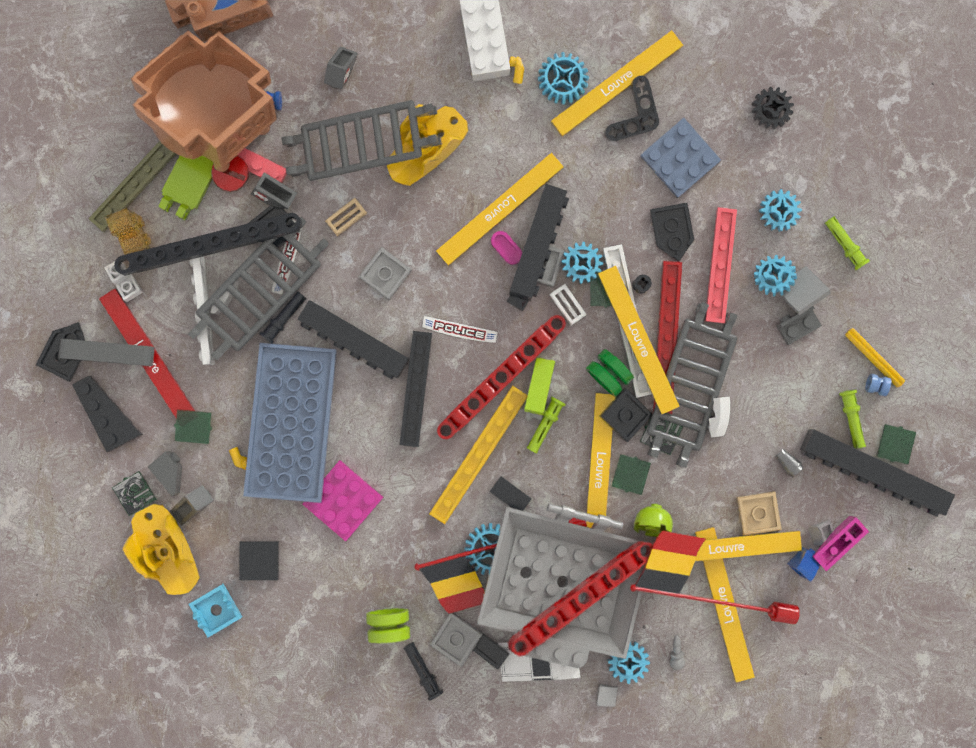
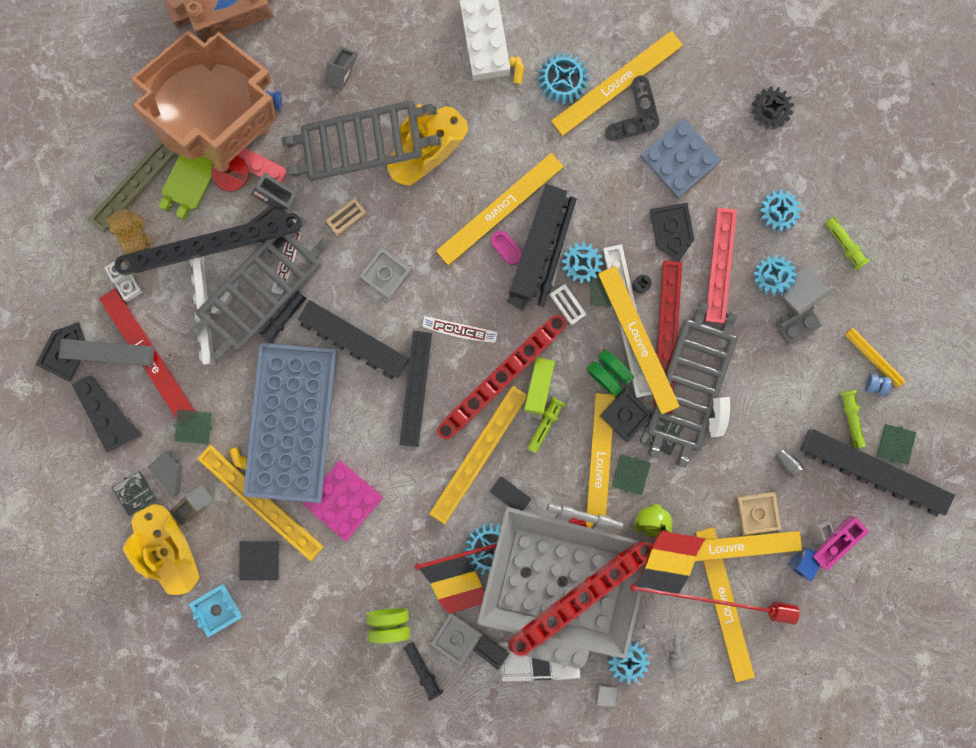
none -> yellow tile [197,445,324,562]
none -> black bar [537,196,577,308]

